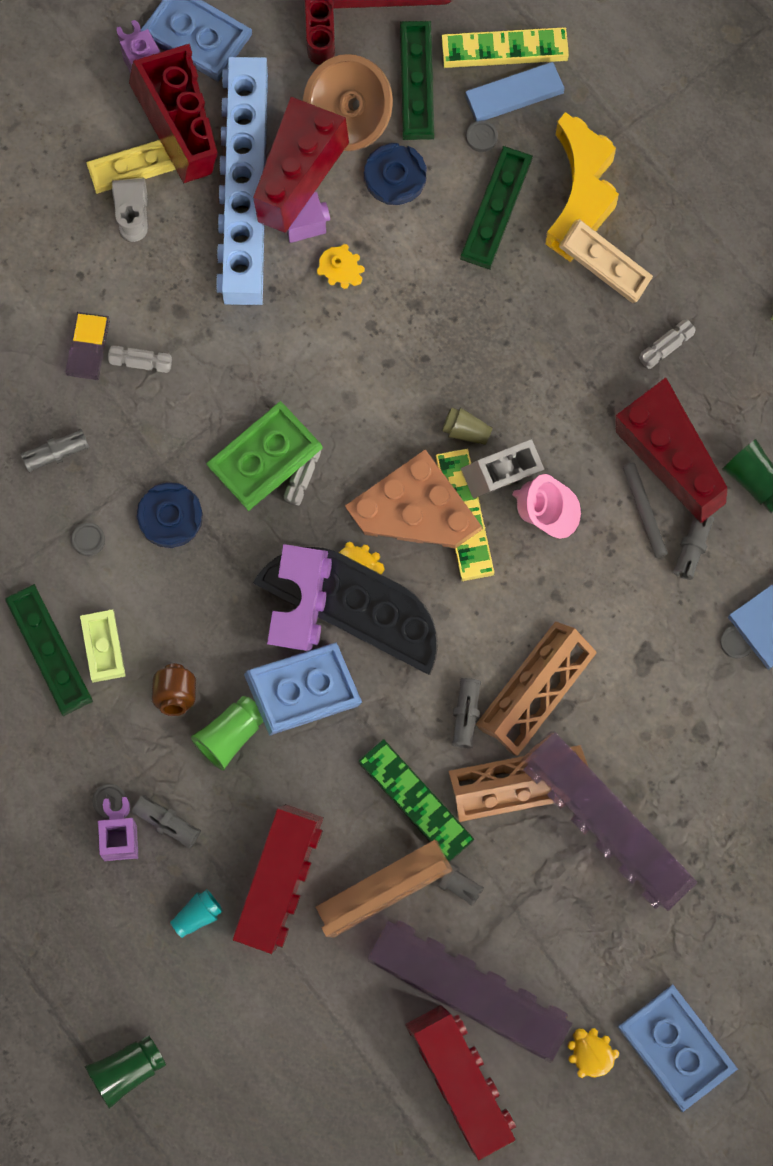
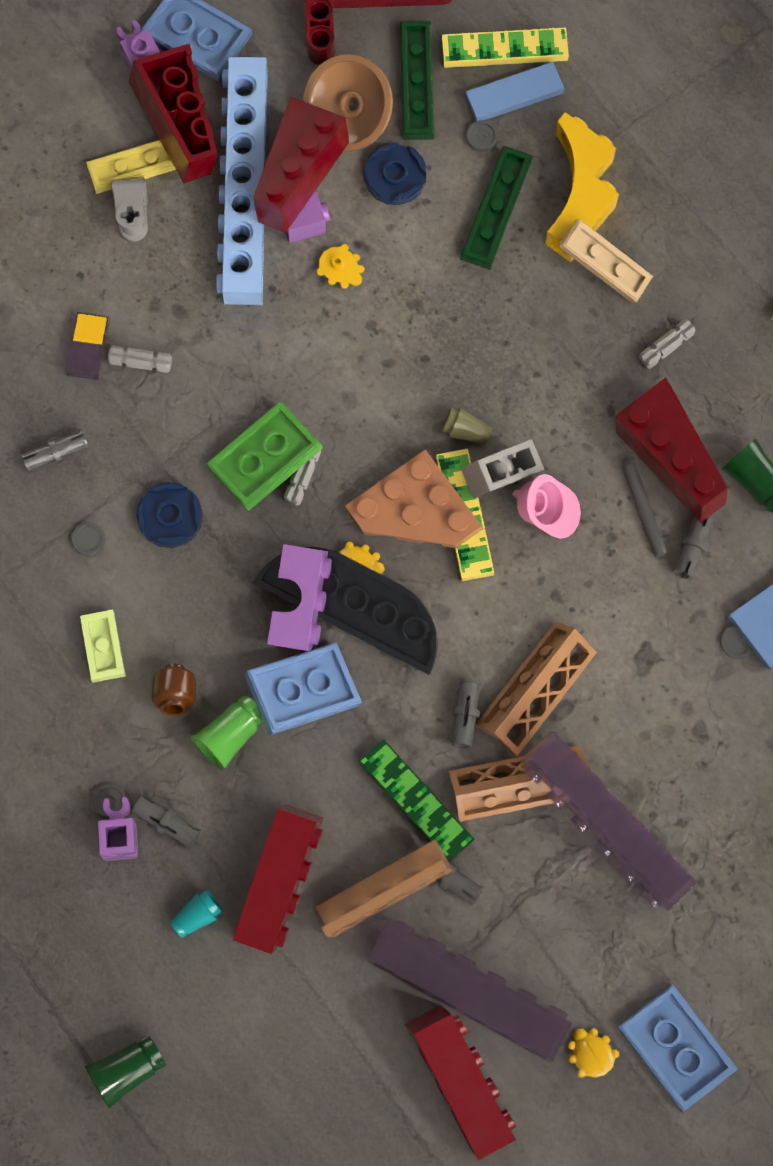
dark green tile [5,584,93,716] -> none

